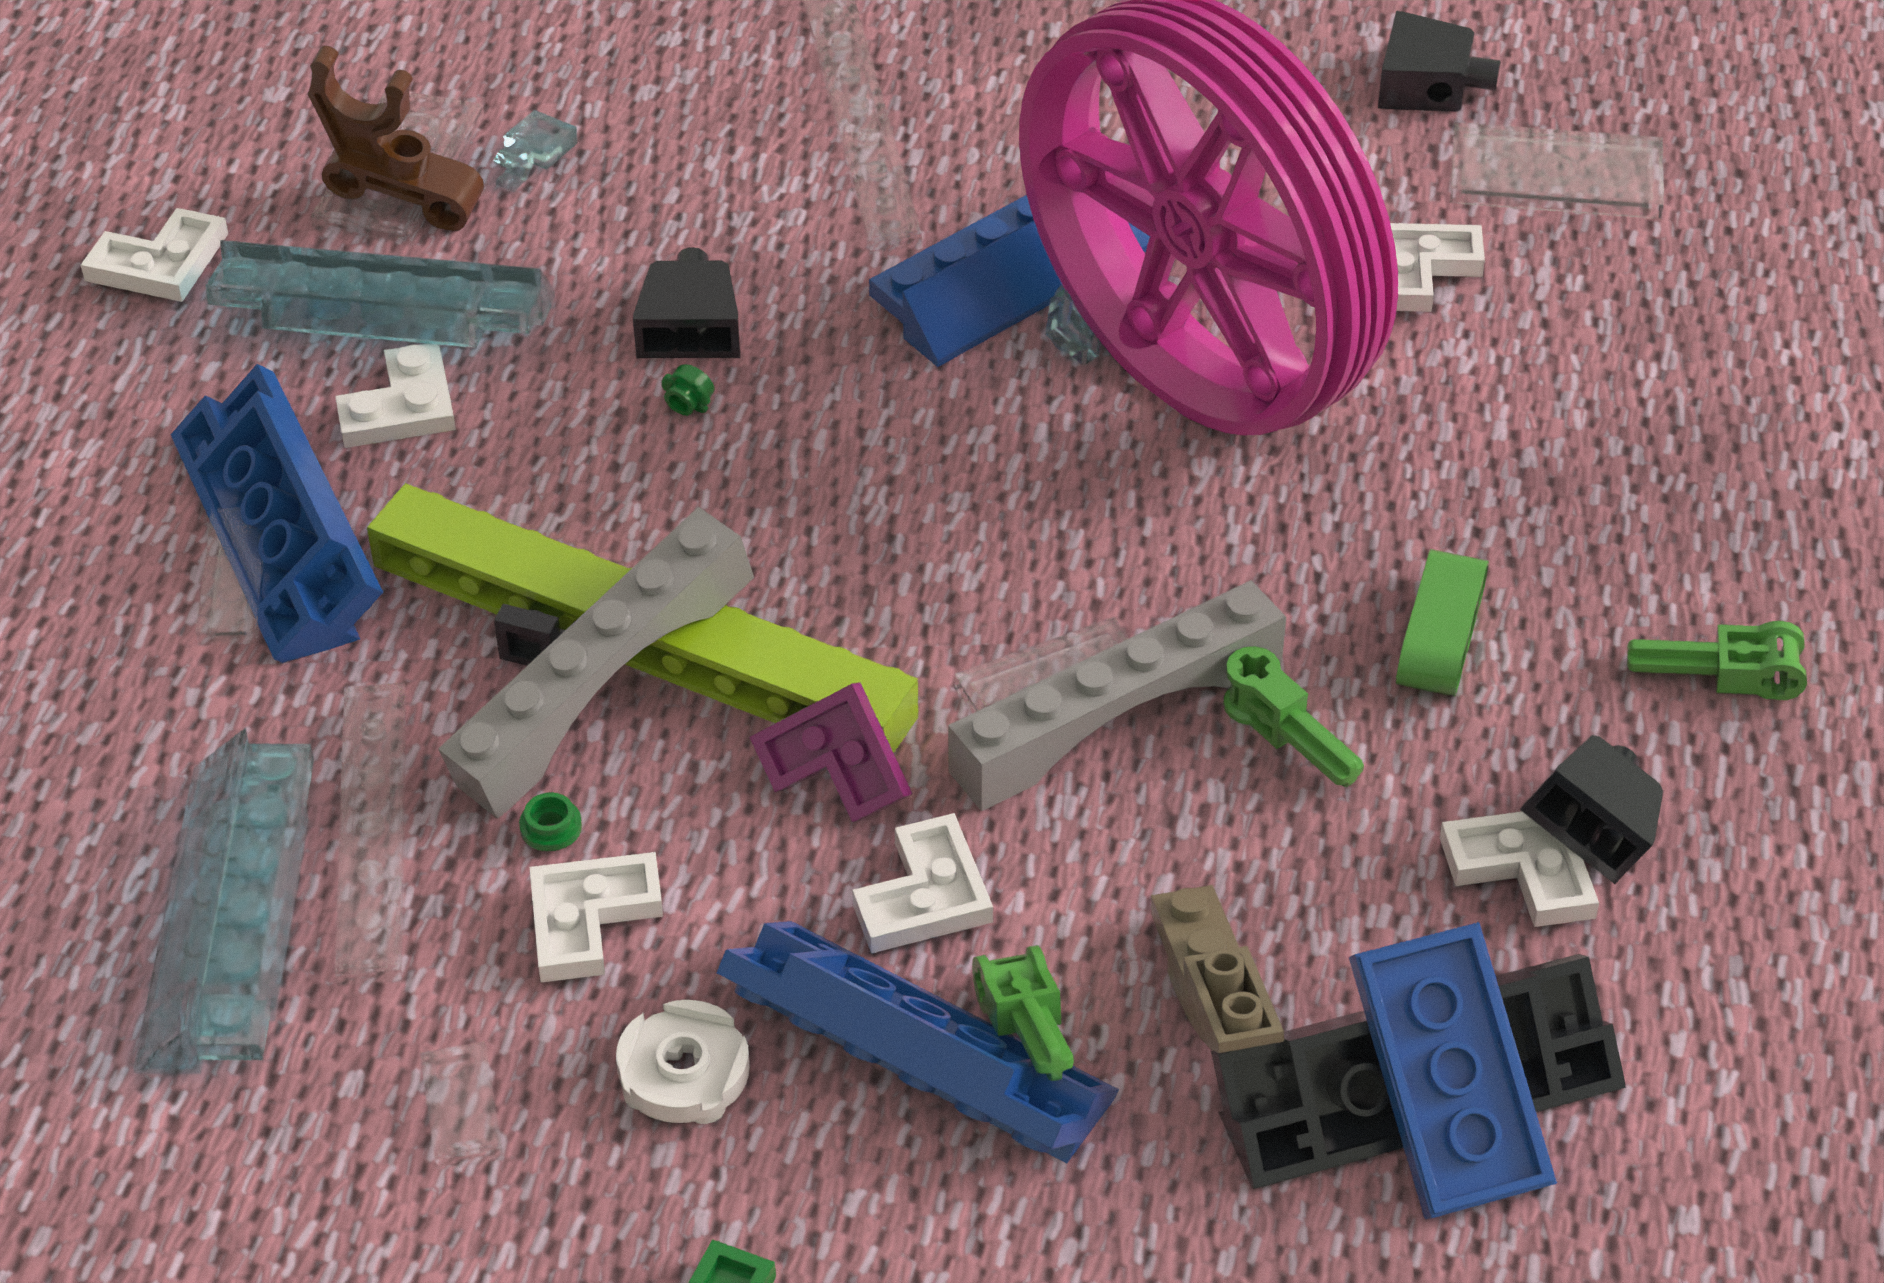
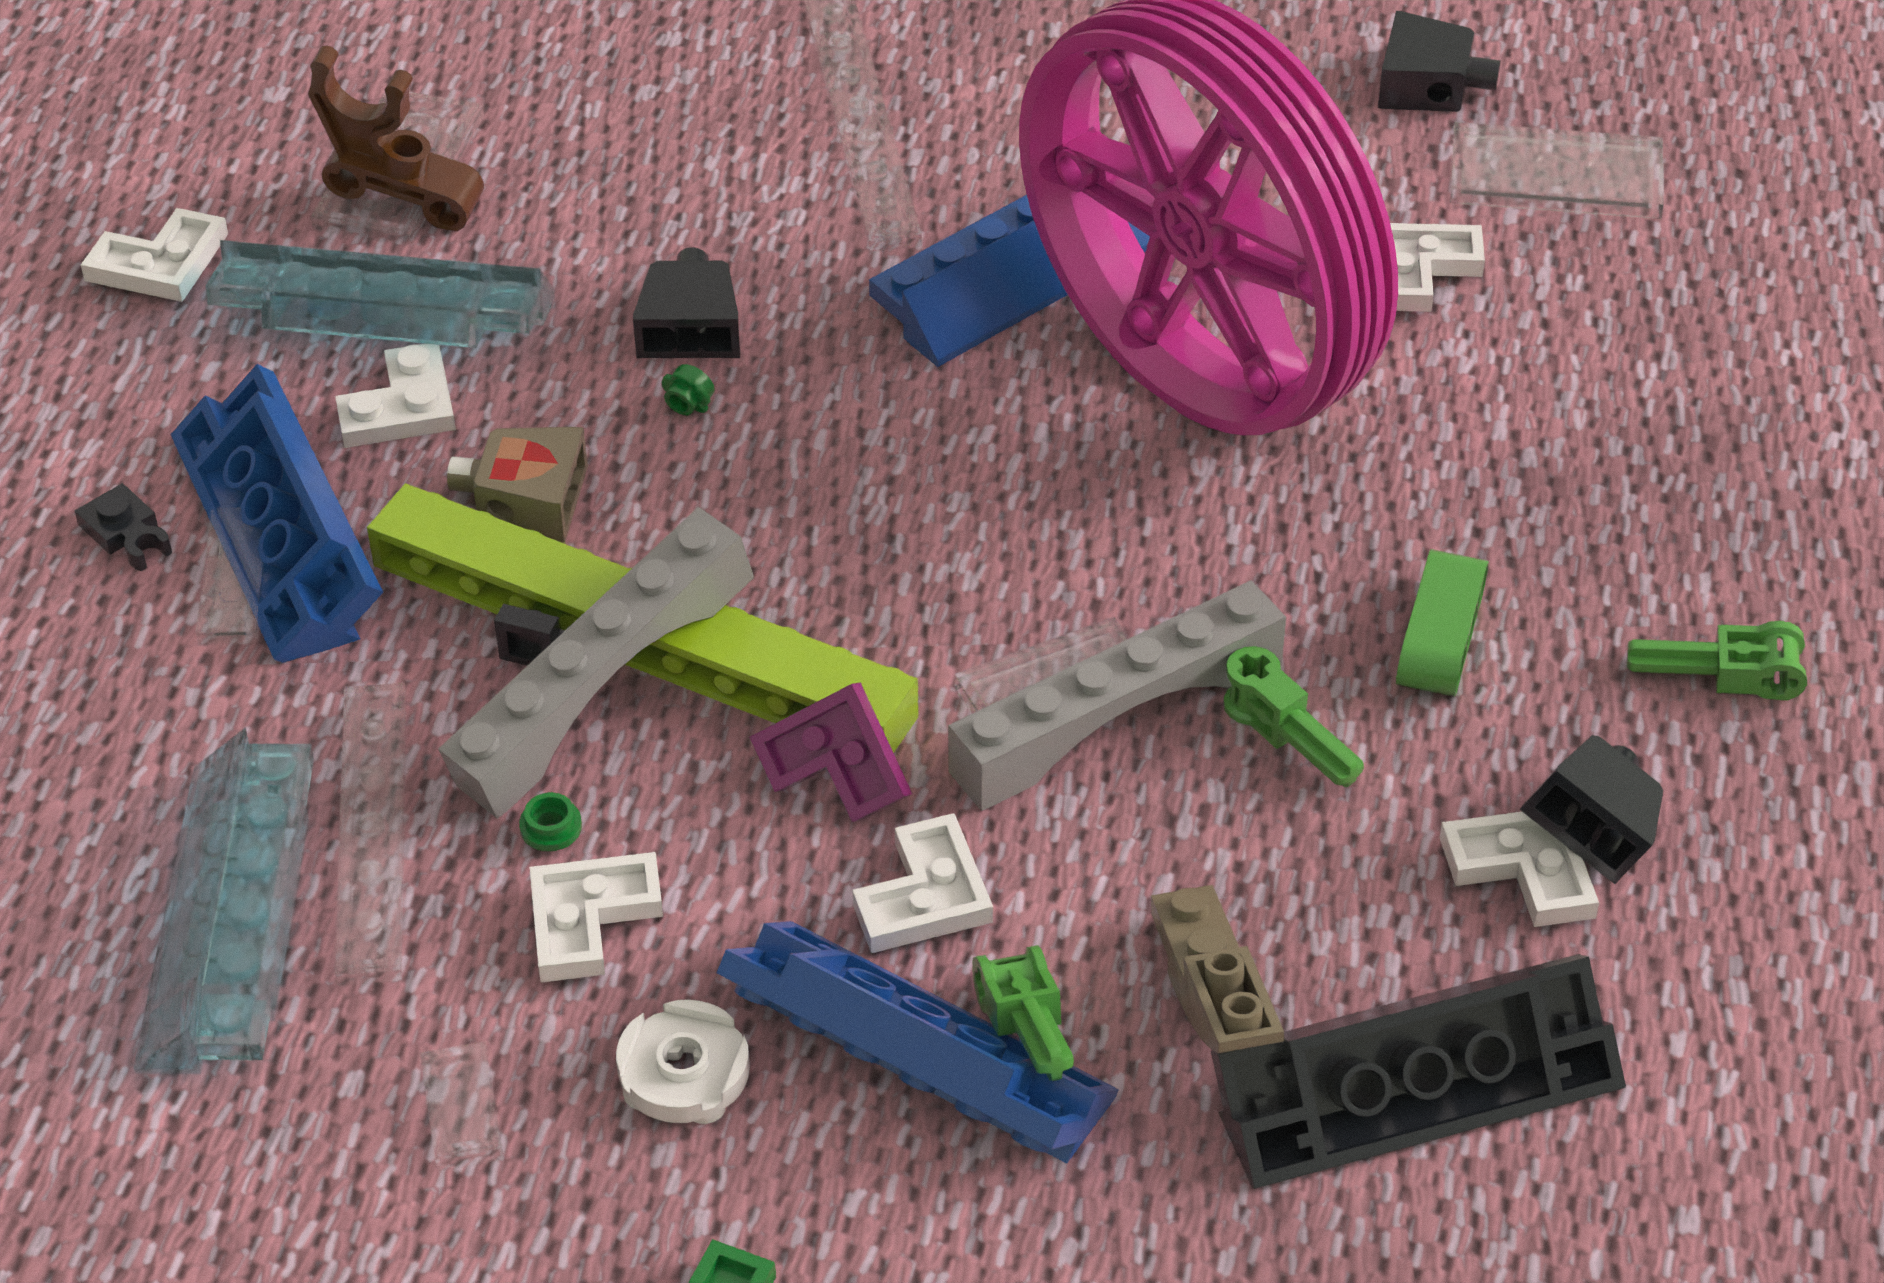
clear light blue plate [494,110,577,192] -> none
clear light blue plate [1045,285,1101,365] -> none
blue tile [1349,922,1557,1220] -> none
none -> black plate [74,483,172,571]
none -> dark tan torso [447,427,588,543]

